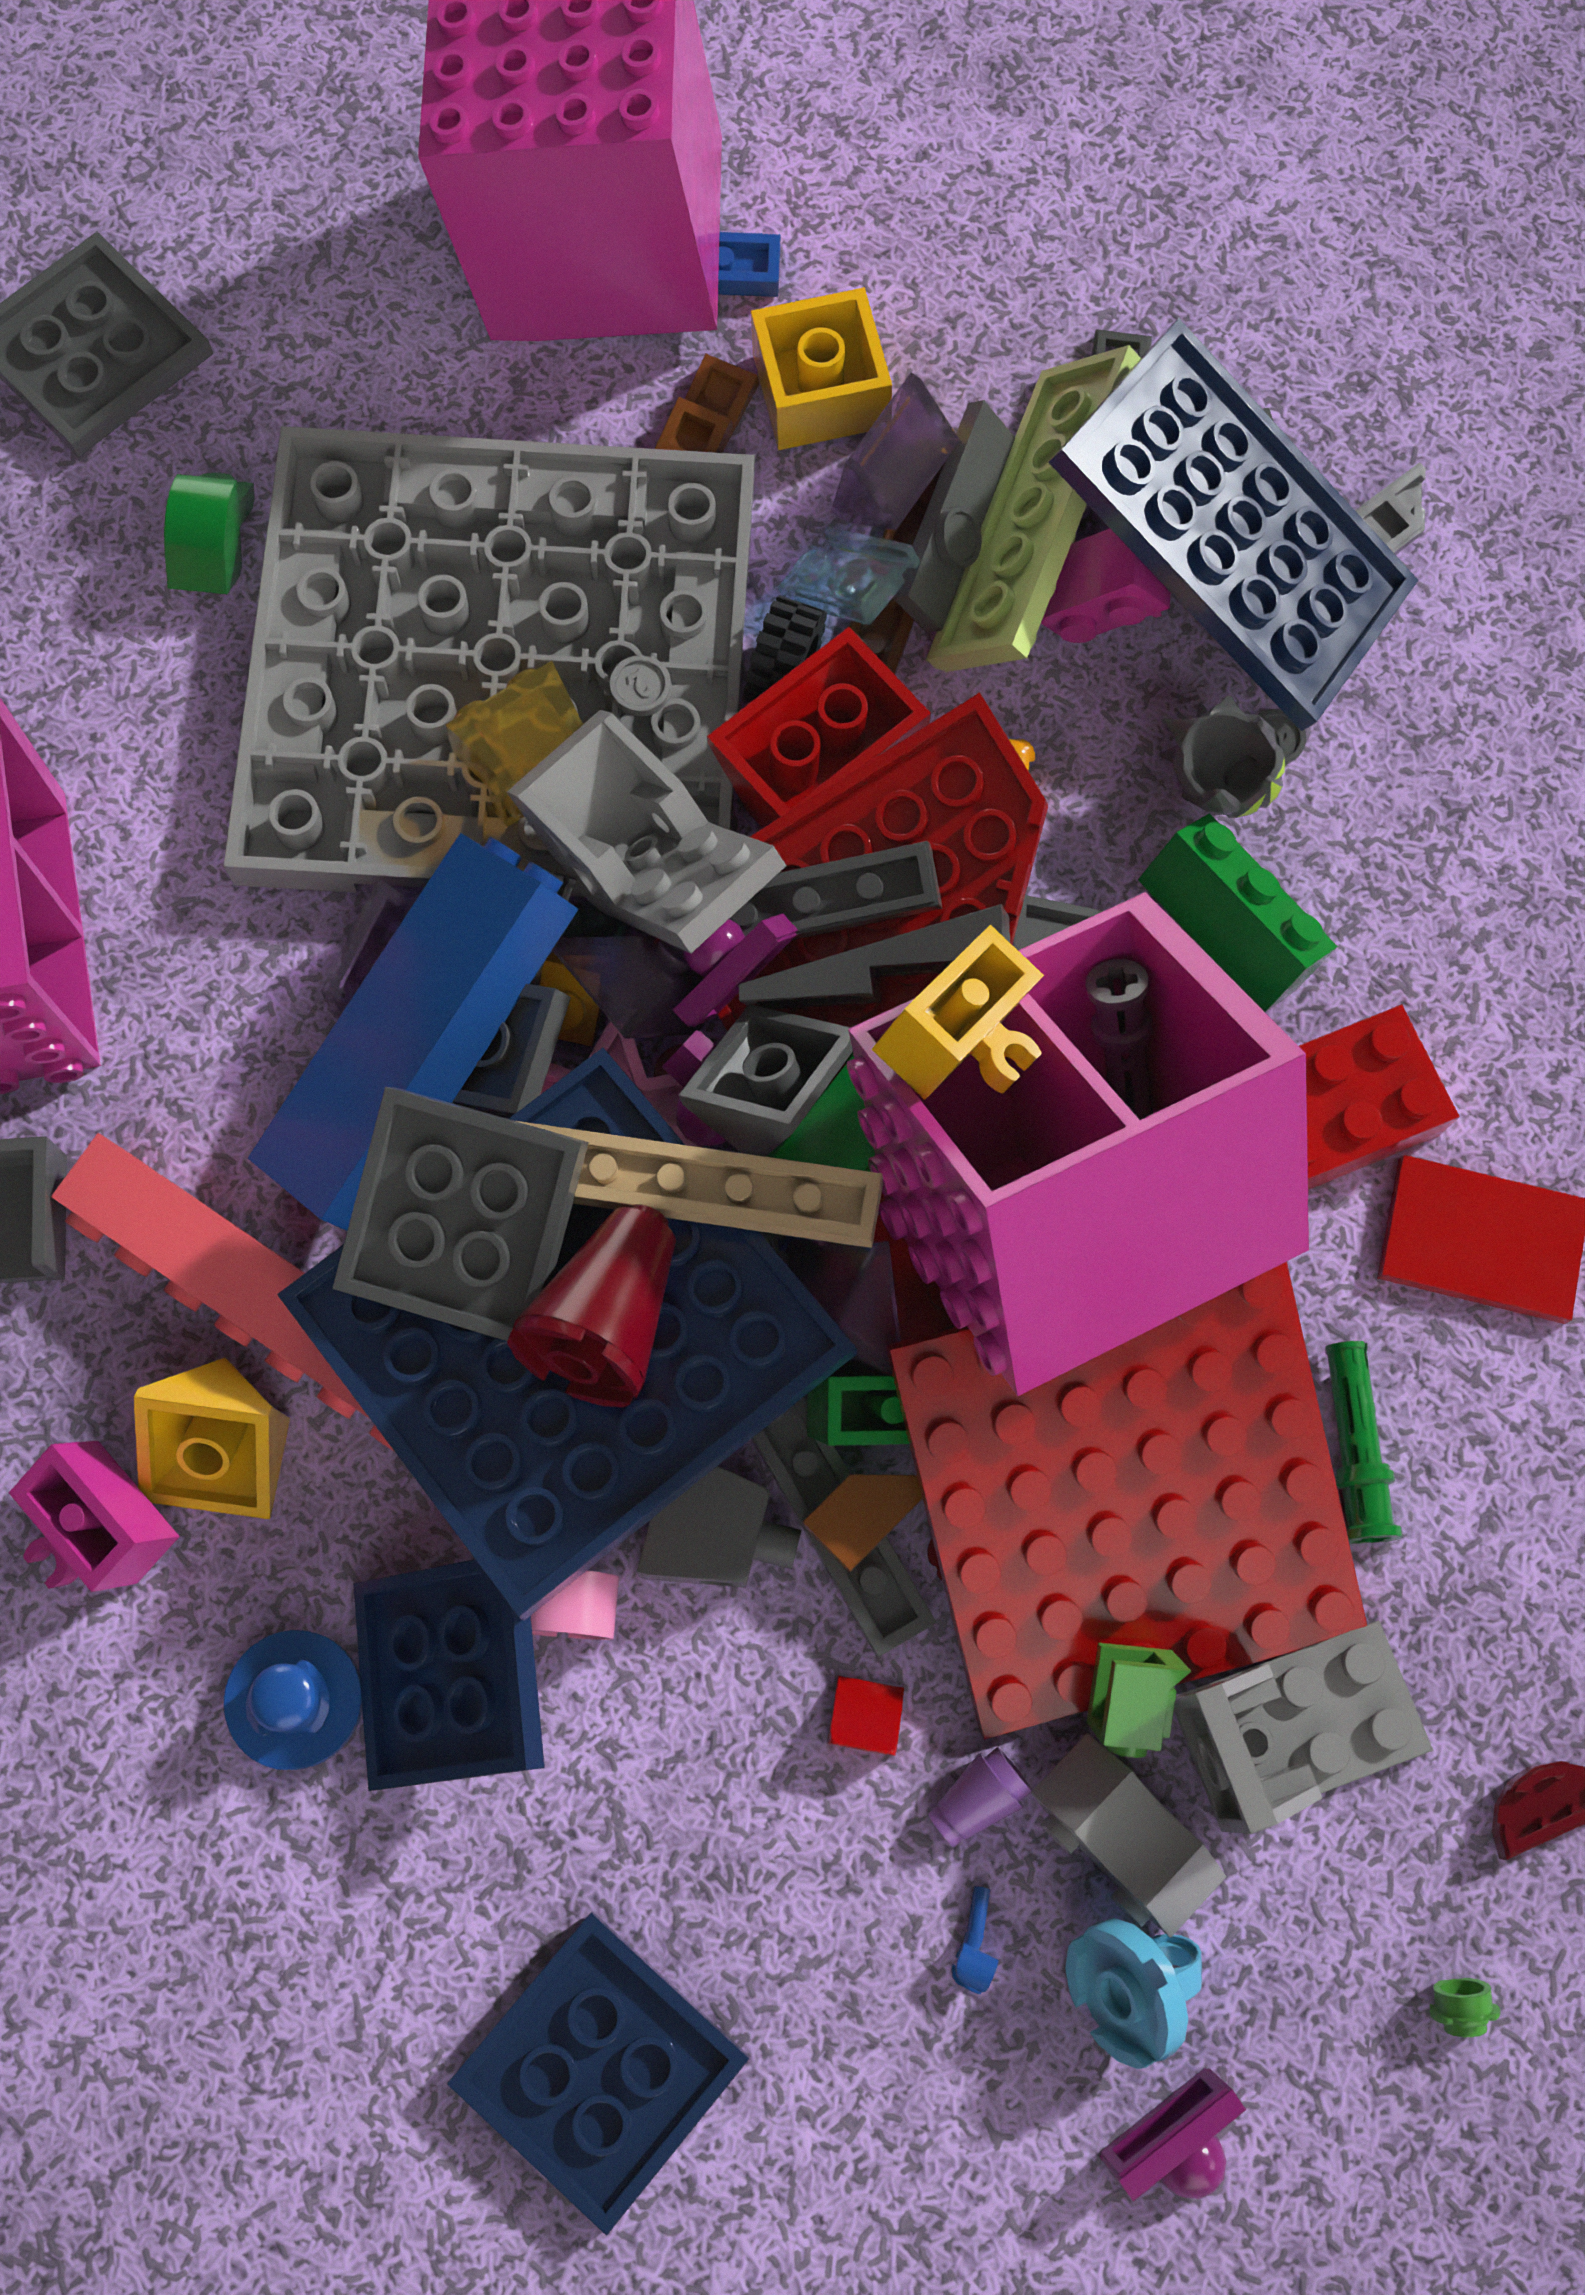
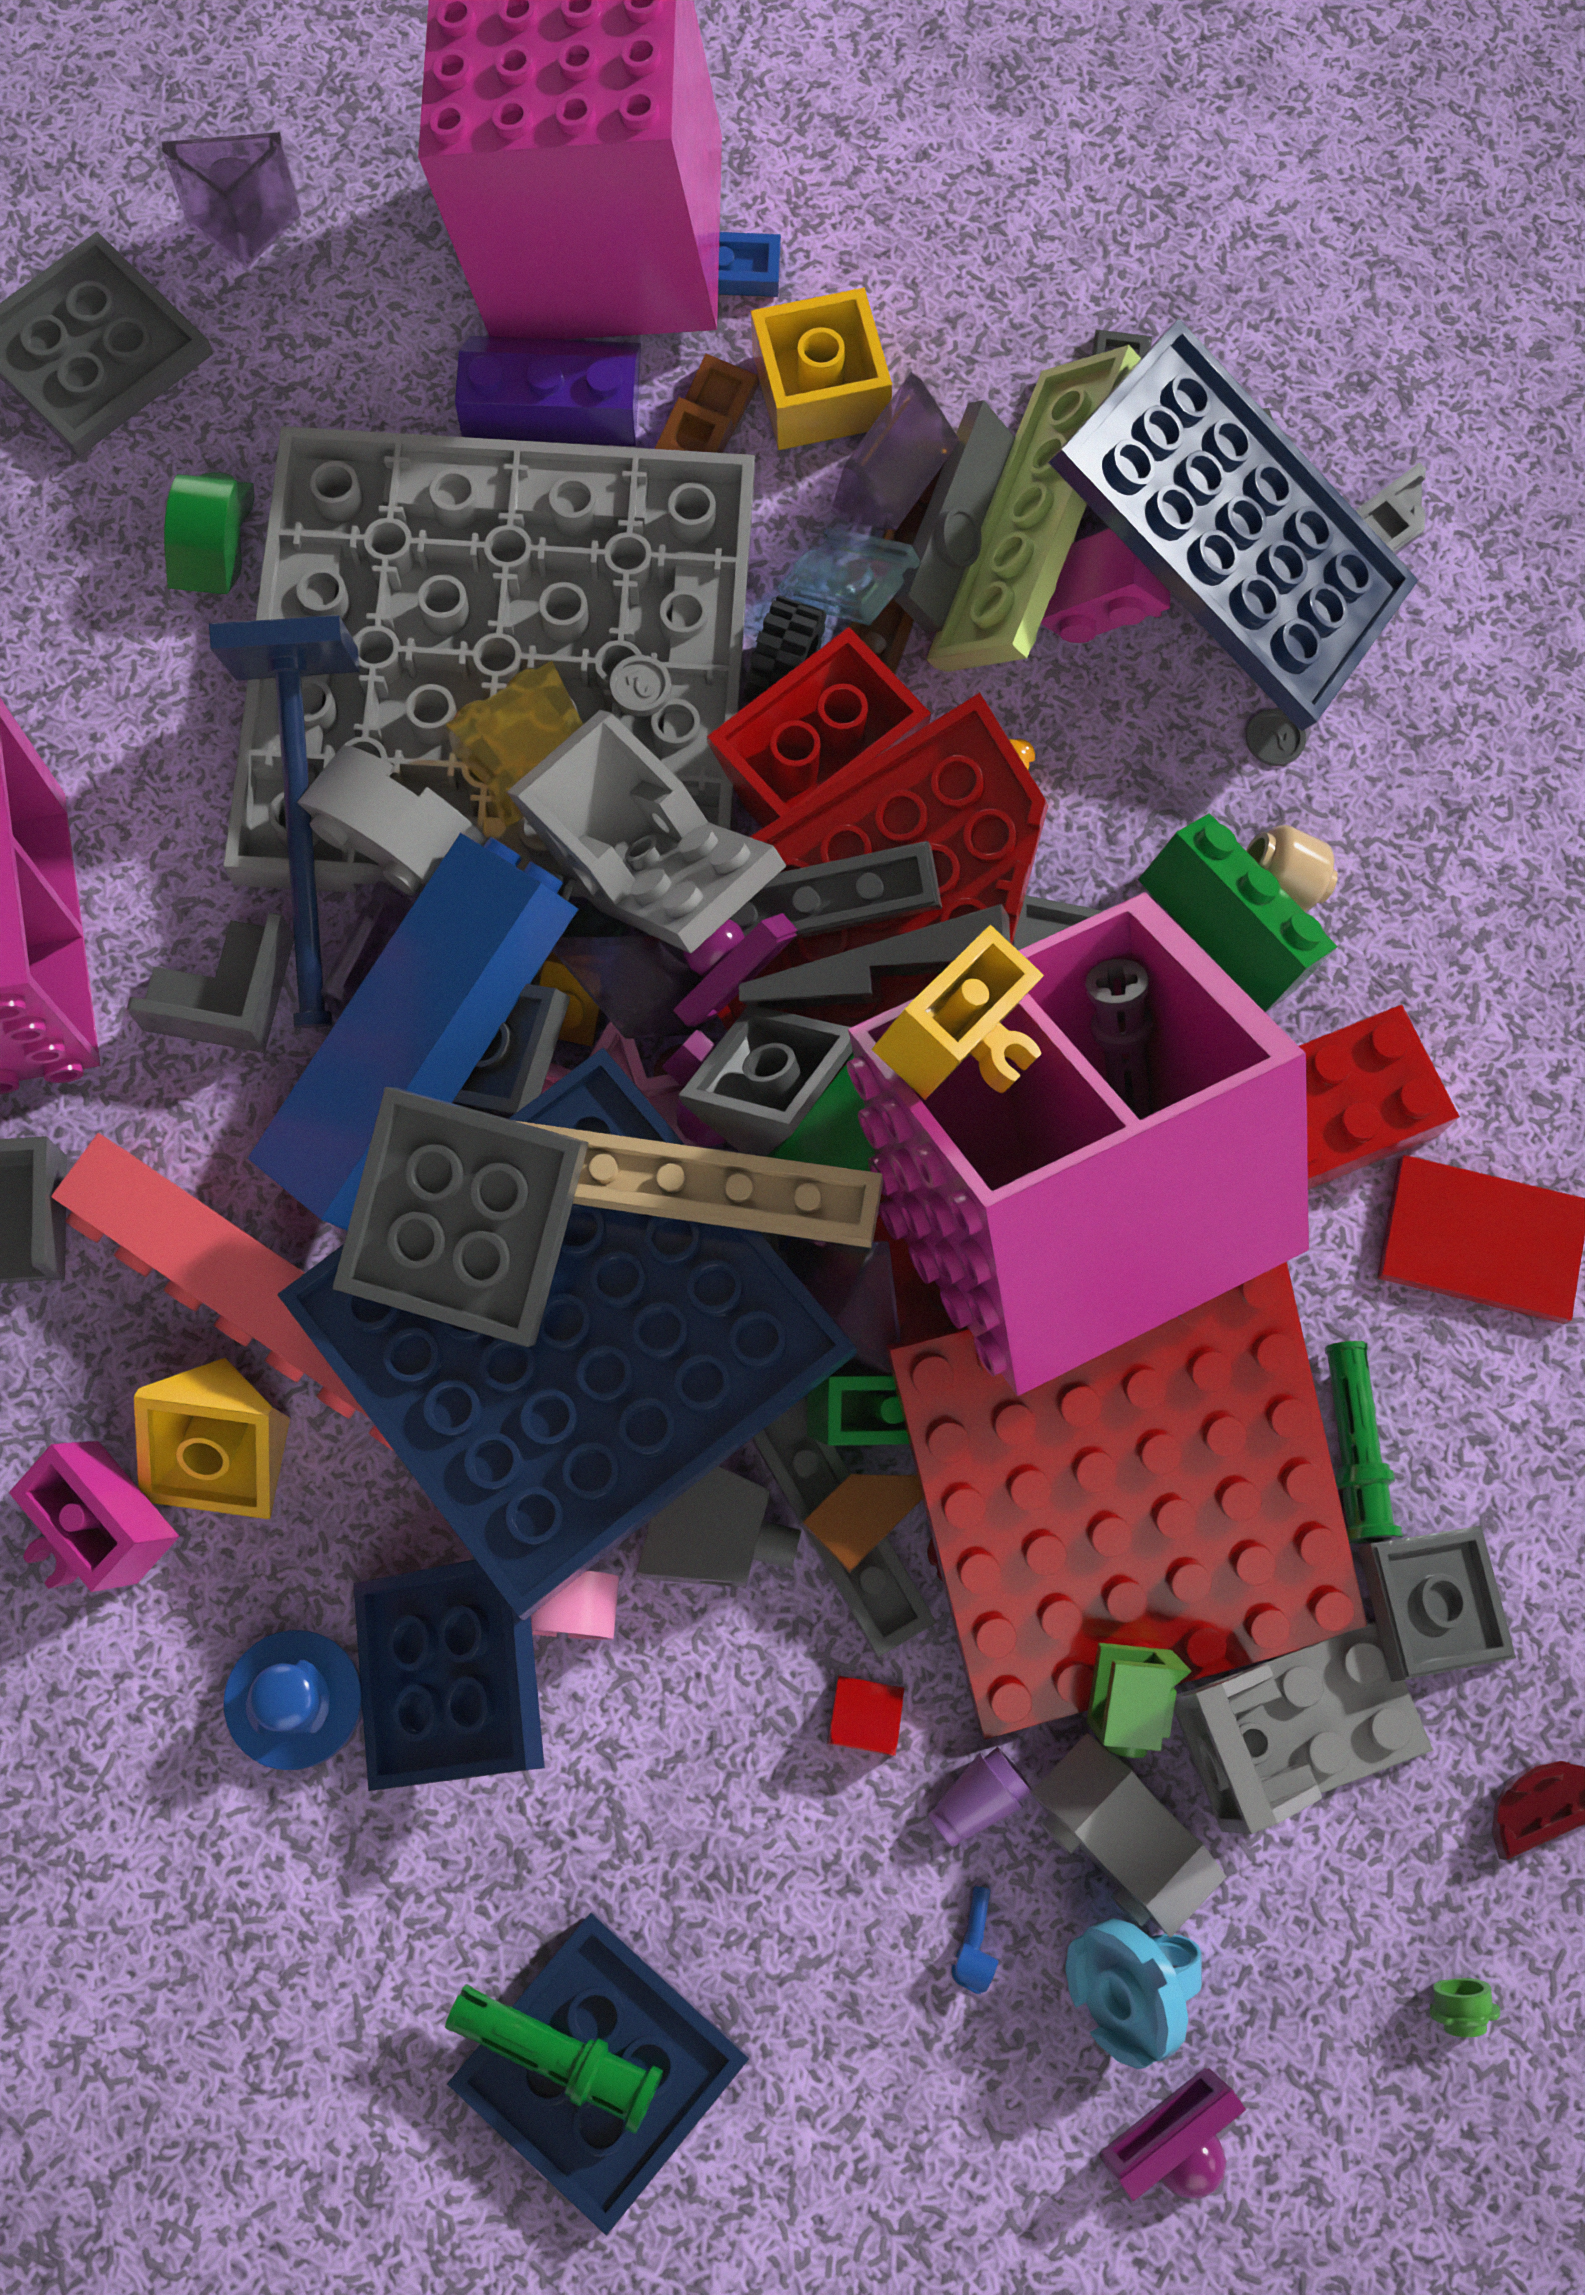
dark red cone [507,1204,676,1407] -> none
dark grey hair [1161,696,1285,818] -> none
none -> dark grey panel [126,912,294,1053]
none -> clear purple slope [162,132,301,268]
none -> dark blue tile [209,615,360,1028]
none -> light grey brick [297,745,488,896]
none -> green pin [445,1984,663,2134]
none -> dark purple slope [455,336,641,446]
none -> tan head [1246,825,1338,913]
none -> dark grey tile [1358,1526,1516,1682]

